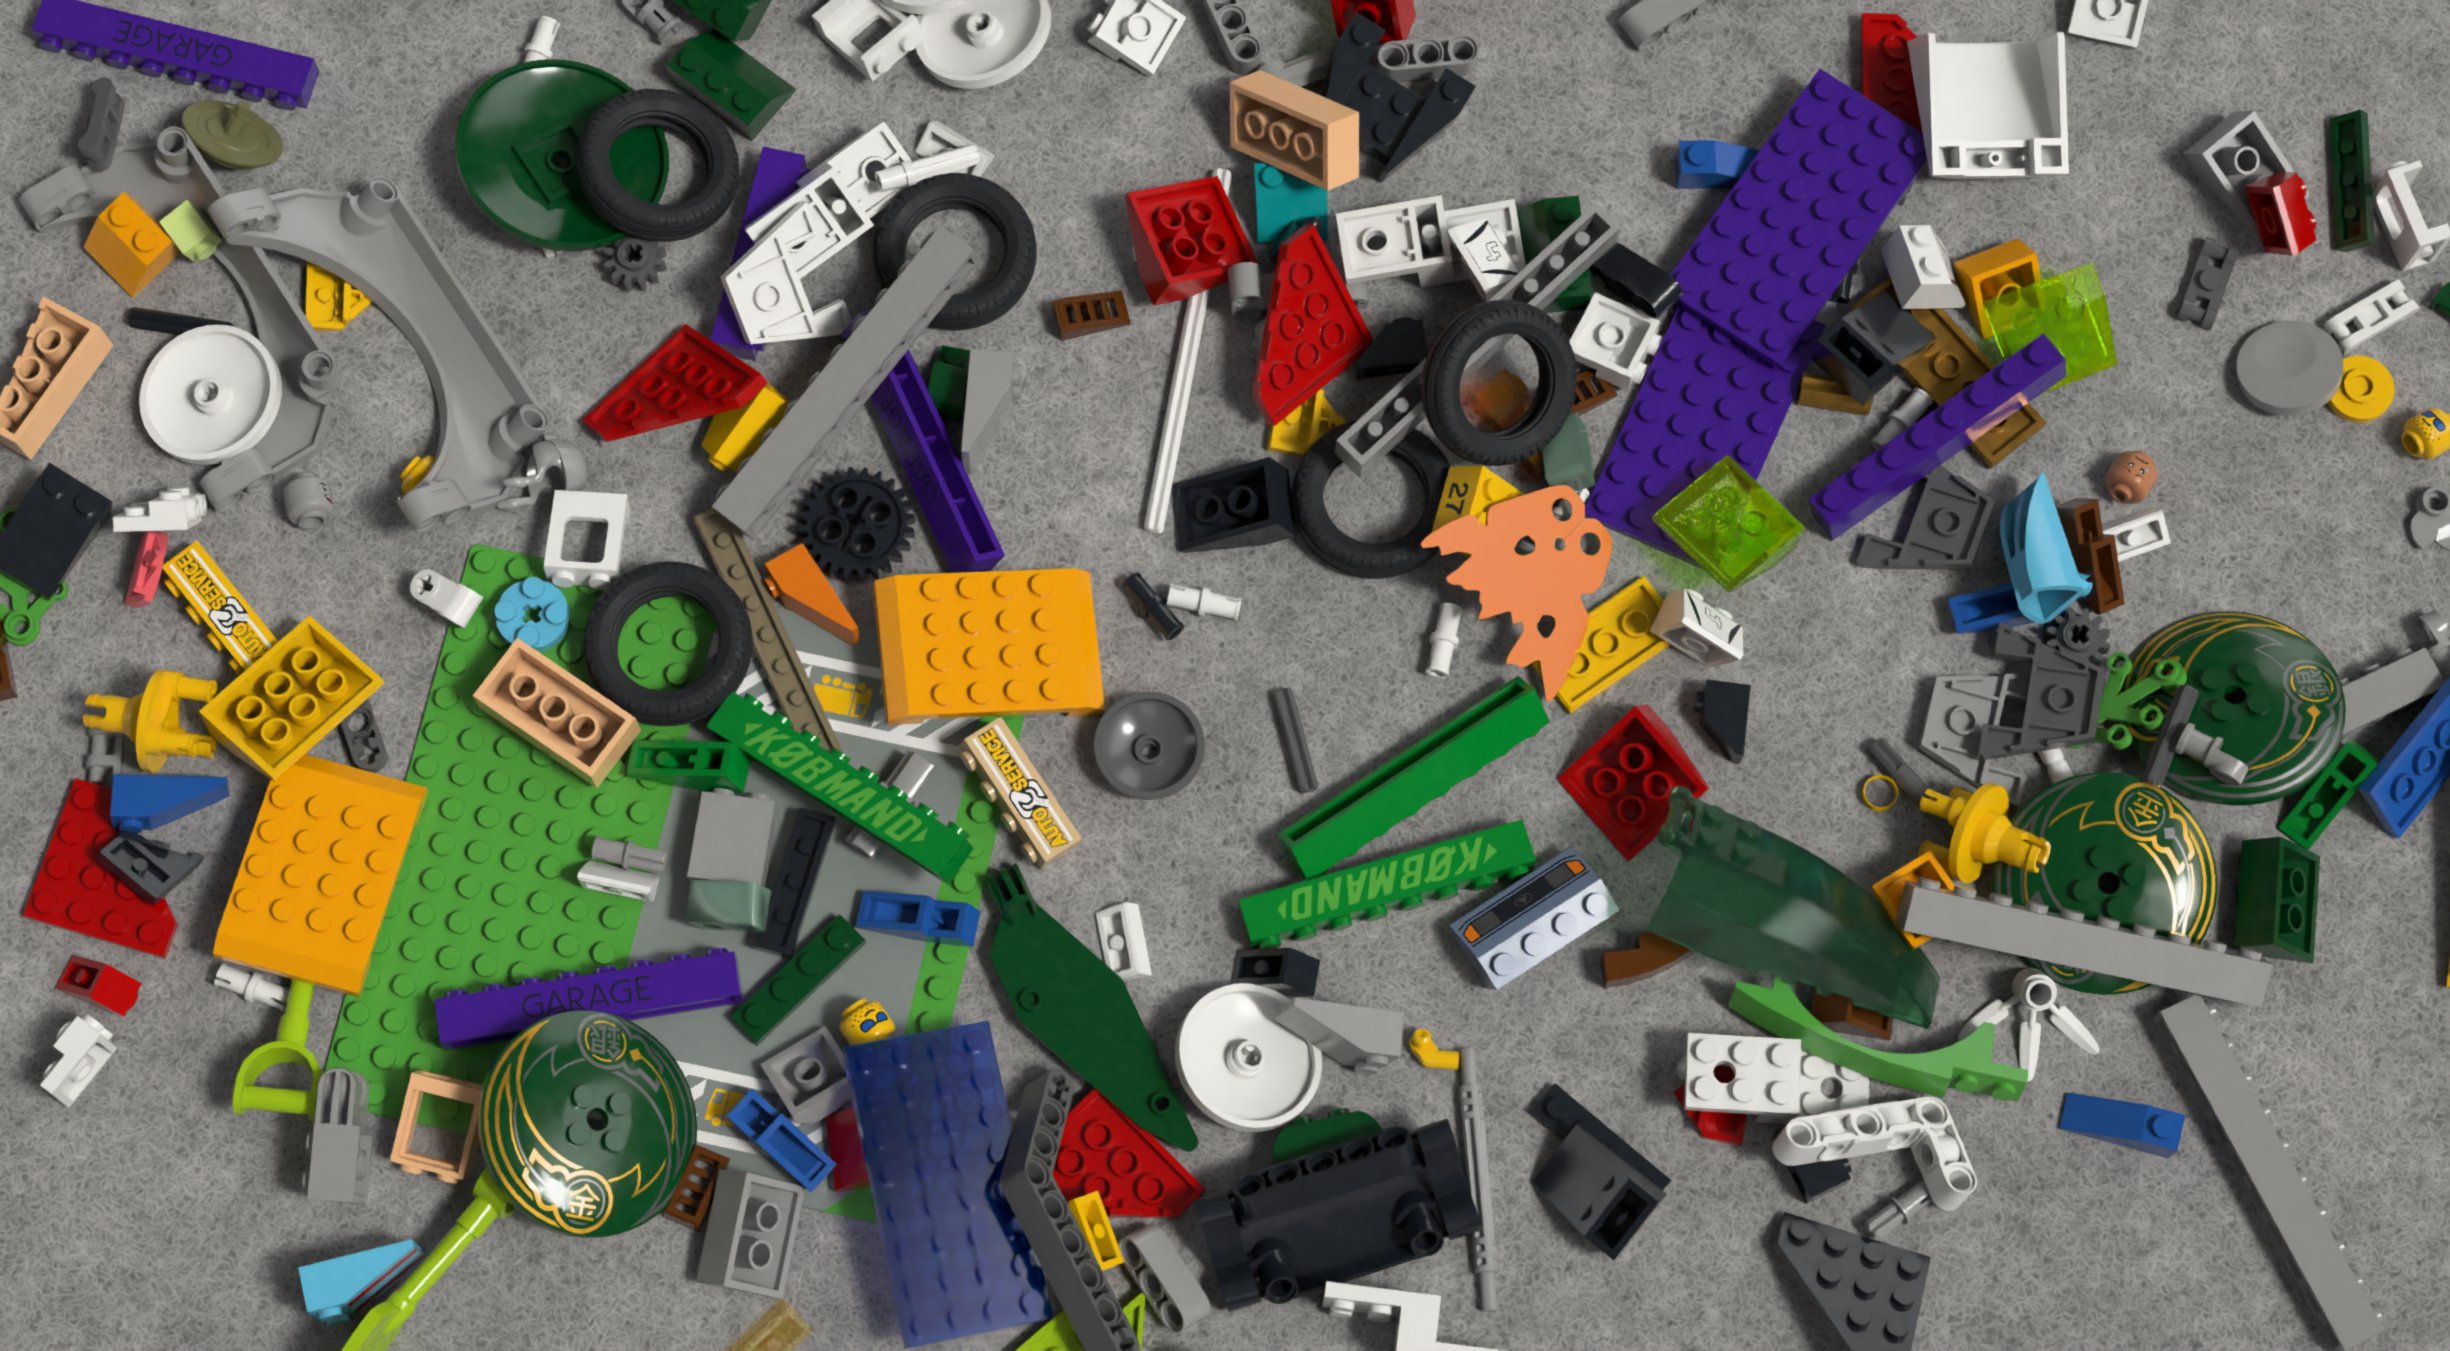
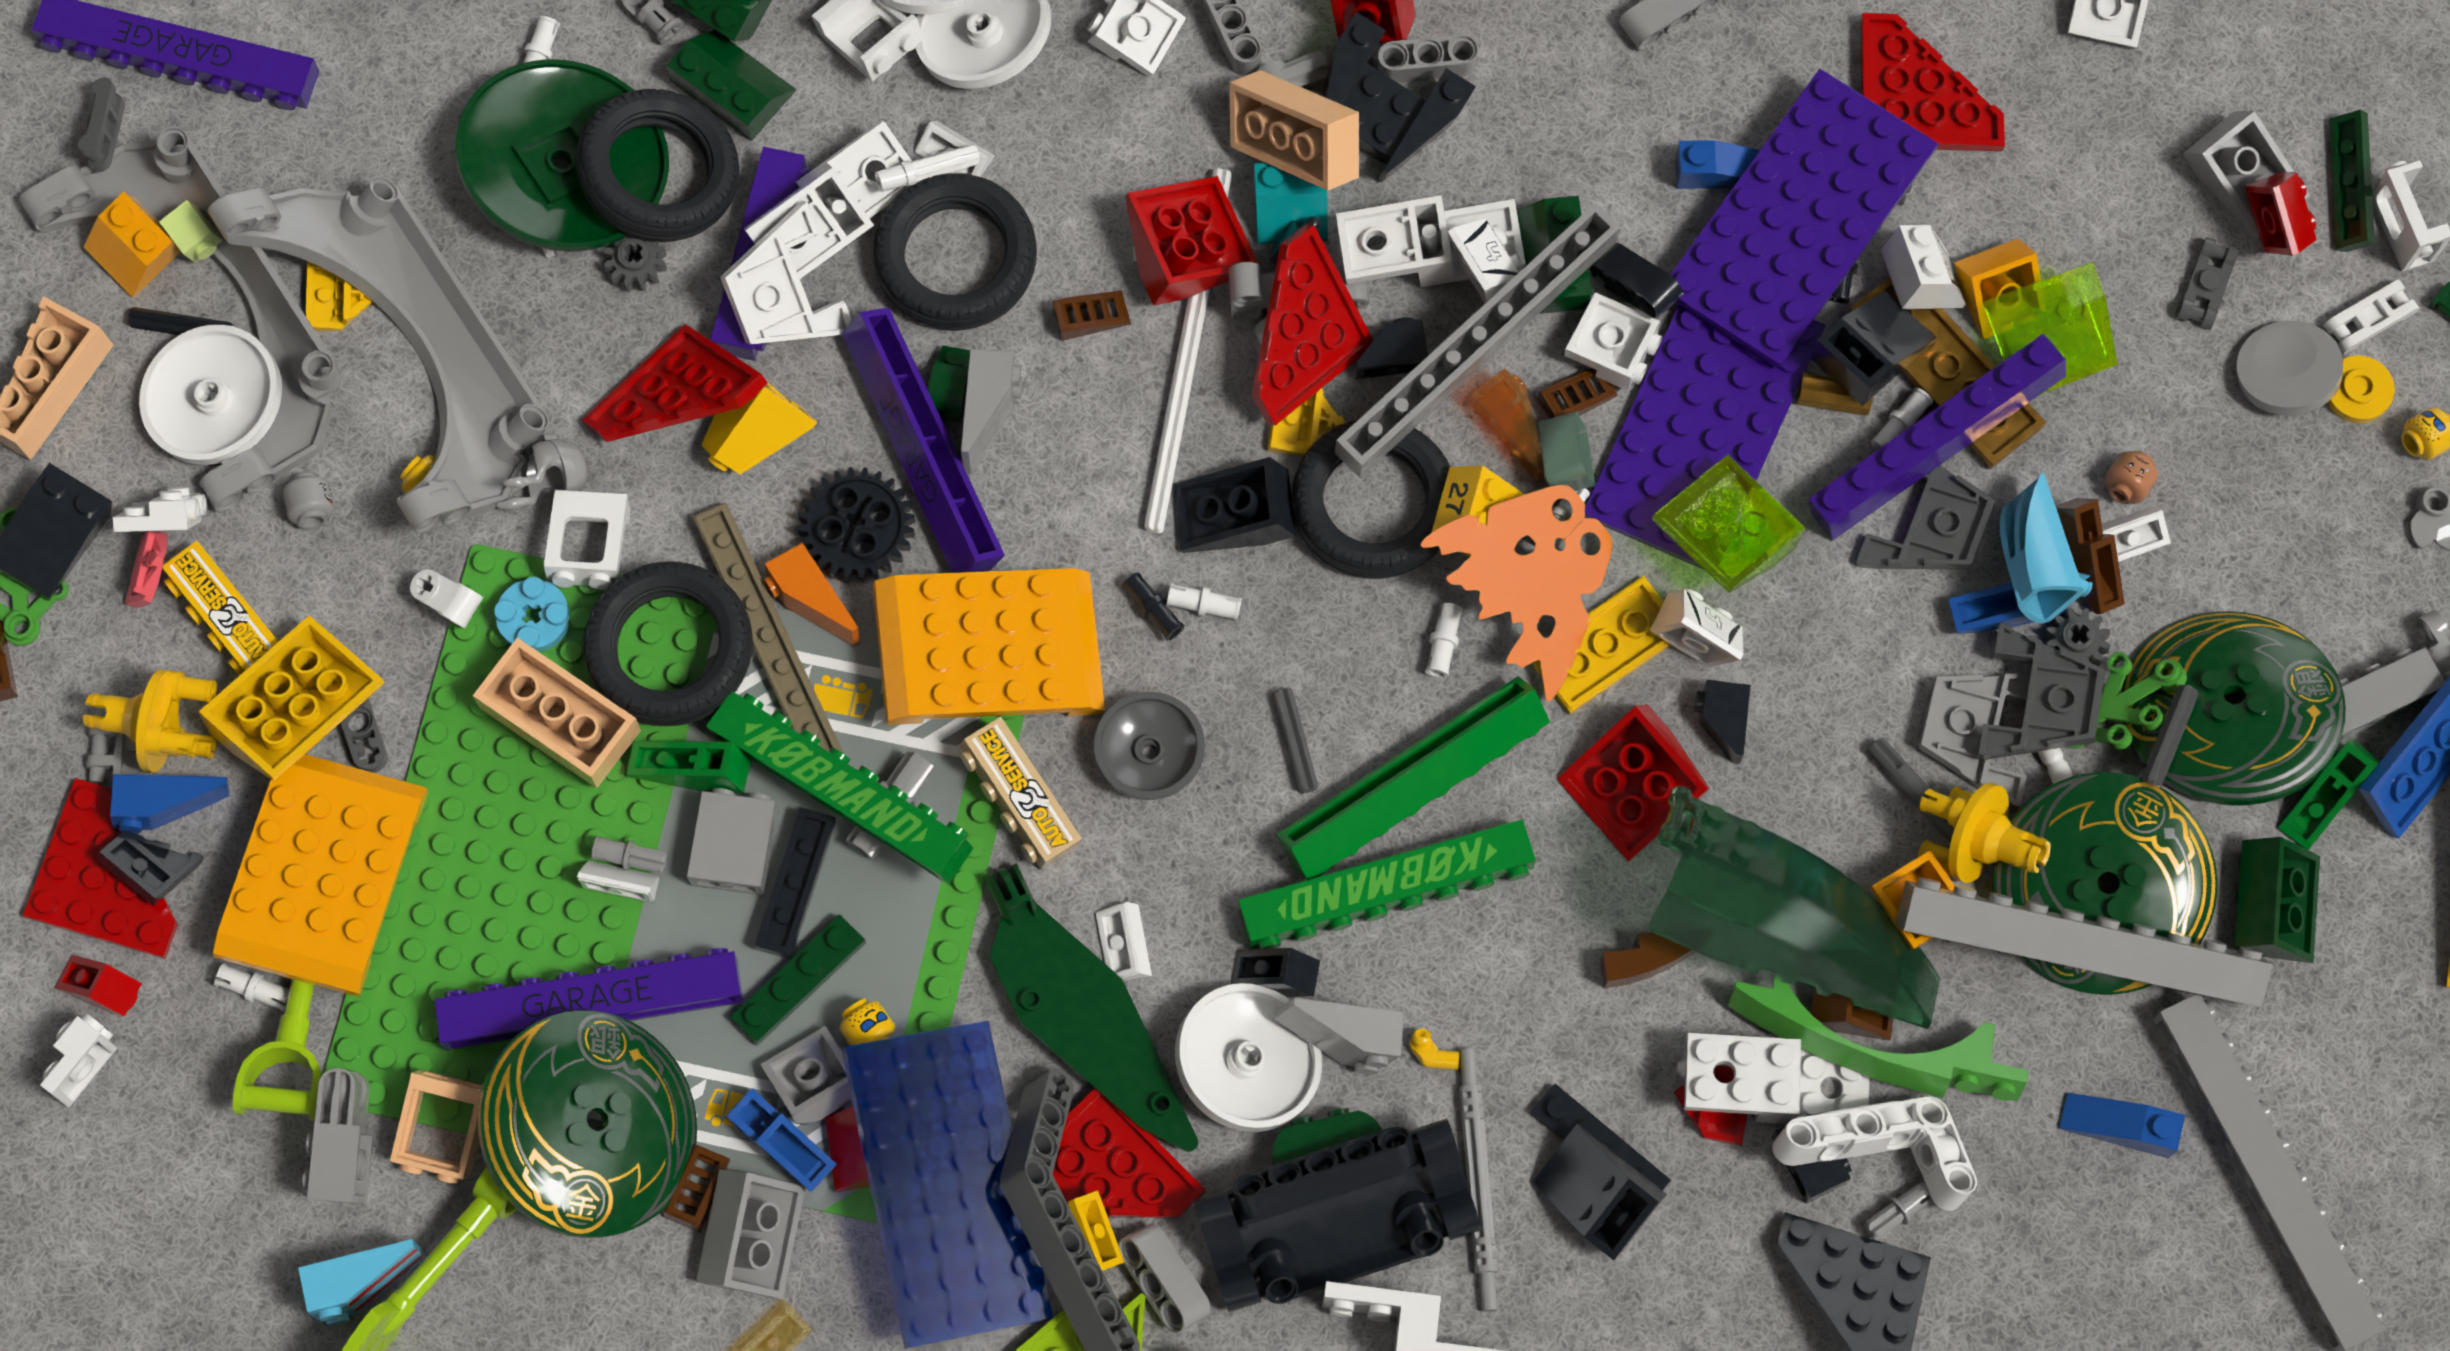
olive piece [182,100,283,169] -> none
sand green piece [685,880,771,932] -> none
light grey brick [712,225,980,541] -> none
blue slope [856,891,981,947] -> none
black tyre [1421,300,1577,466] -> none
slope [1448,846,1620,990] -> none
yellow axle [1861,775,1899,812] -> none
white windscreen [1907,32,2069,179] -> none
white plant [1958,968,2099,1082] -> none
light grey connector [2175,723,2249,786] -> none

